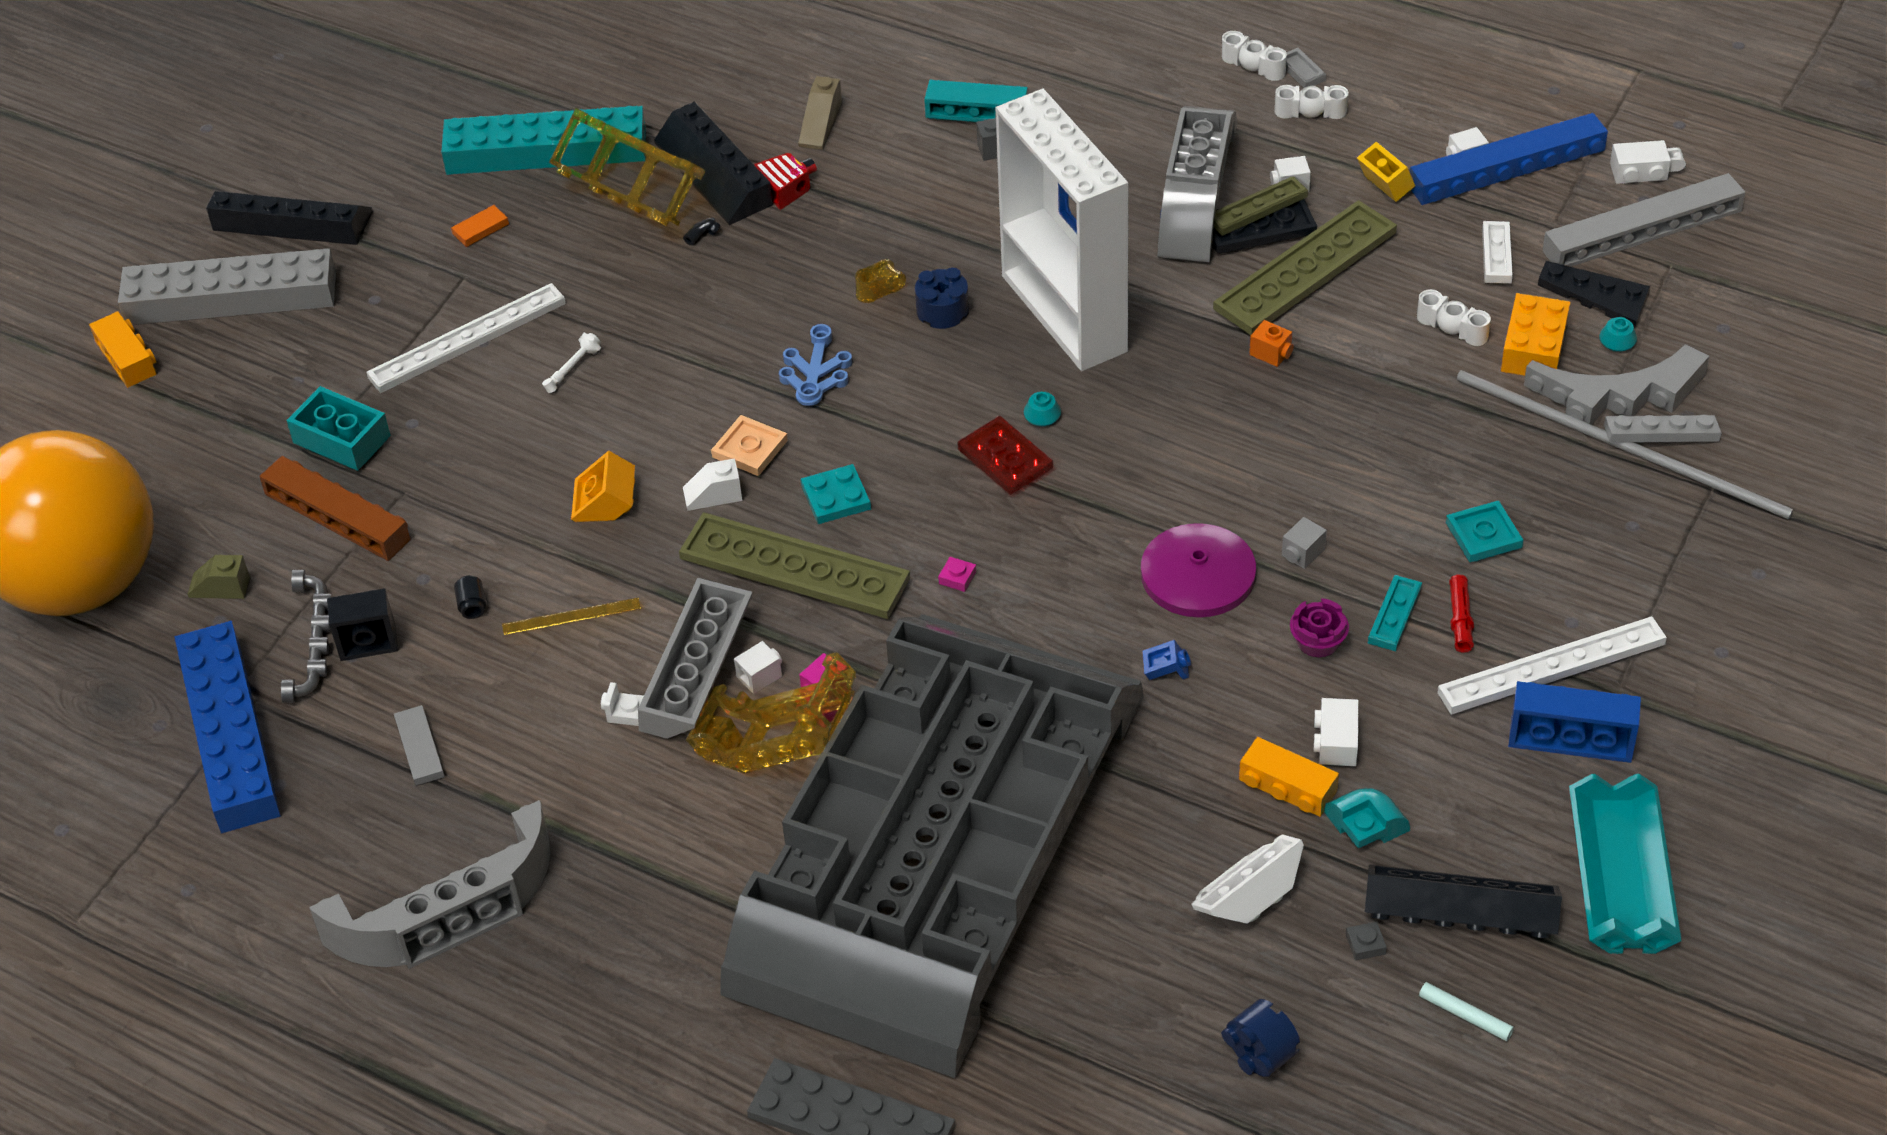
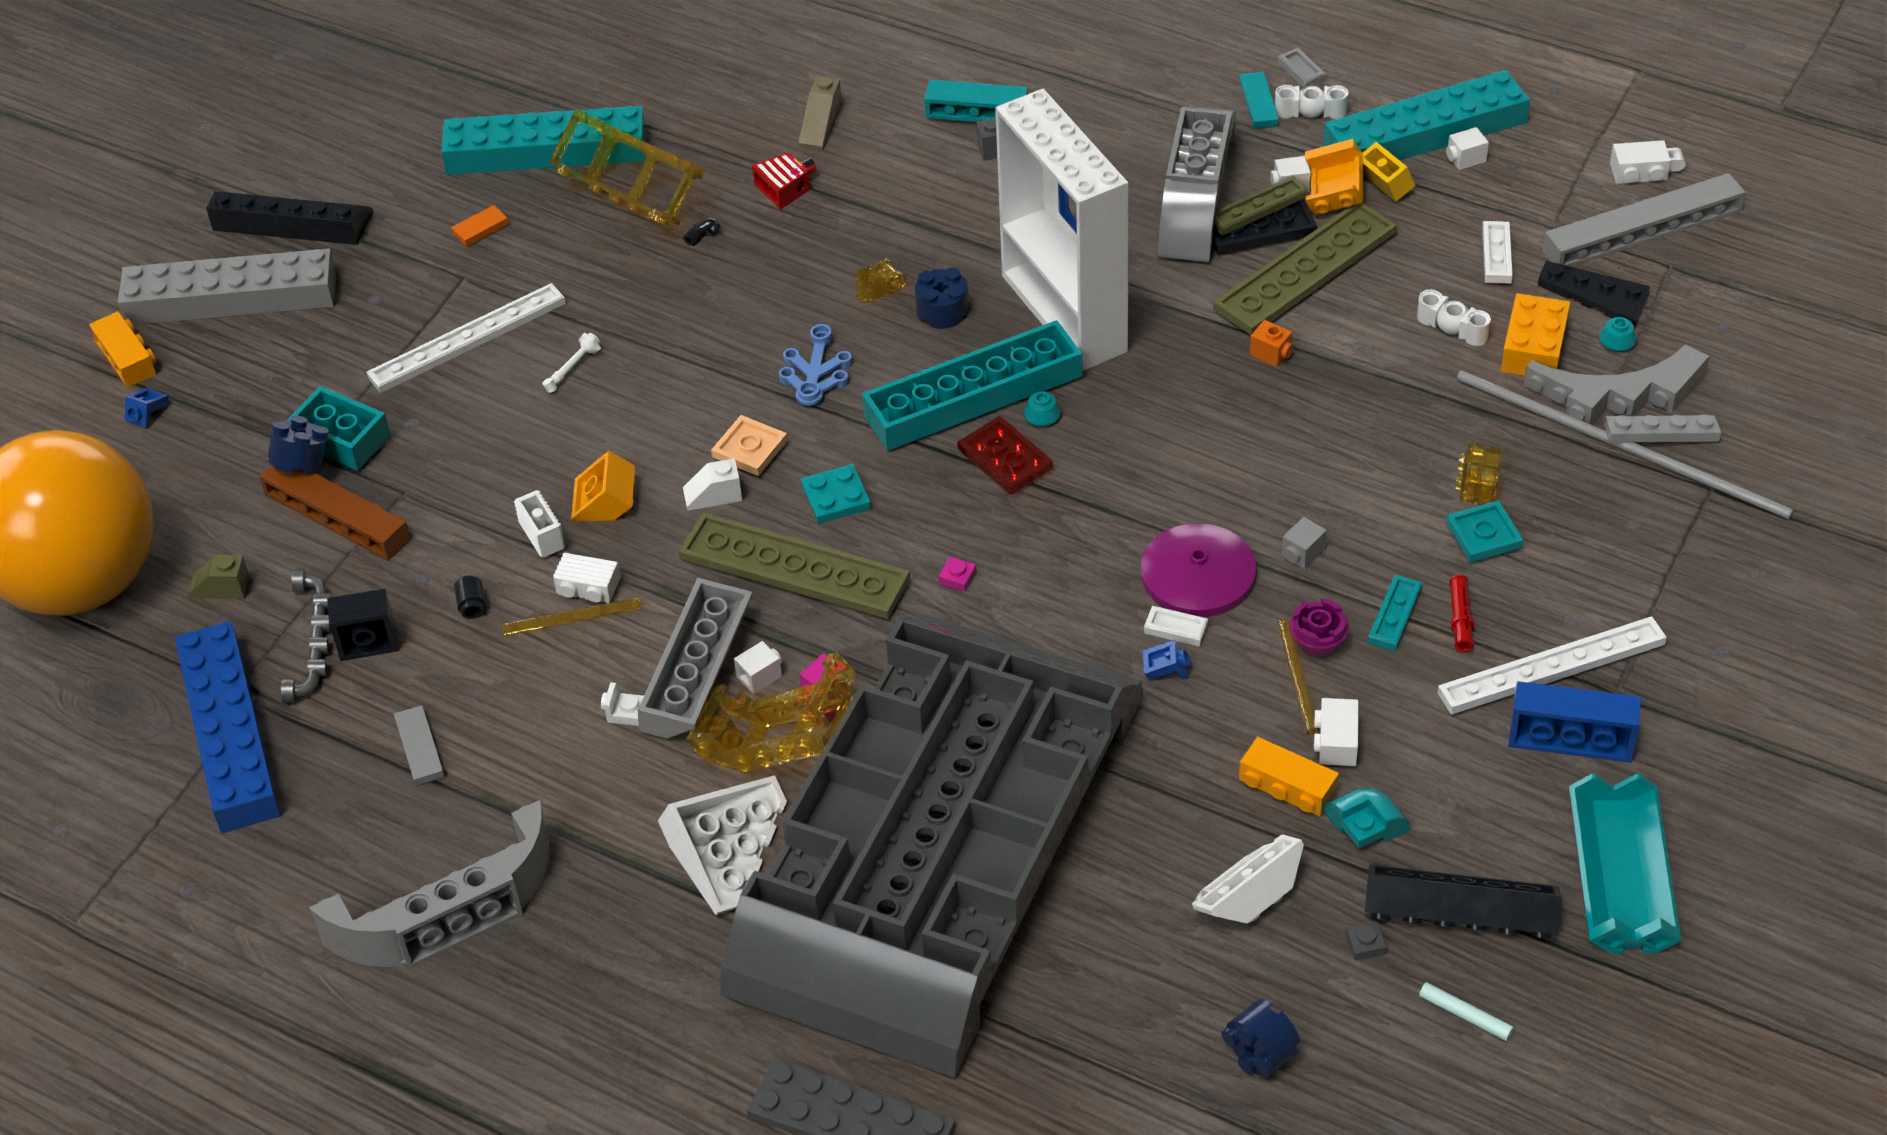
black slope [654,102,773,225] -> none
white piece [1222,31,1287,81] -> none
blue brick [1409,113,1608,205] -> none
none -> blue bracket [125,388,168,428]
none -> dark blue brick [268,416,329,474]
none -> white brick [514,490,565,557]
none -> white brick [553,553,621,603]
none -> white slope [658,775,787,915]
none -> teal brick [862,320,1082,451]
none -> white tile [1144,606,1208,647]
none -> teal tile [1239,71,1279,129]
none -> clear yellow axle [1277,618,1318,735]
none -> light orange panel [1305,139,1363,215]
none -> teal brick [1323,70,1530,161]
none -> clear yellow brick [1455,443,1503,505]

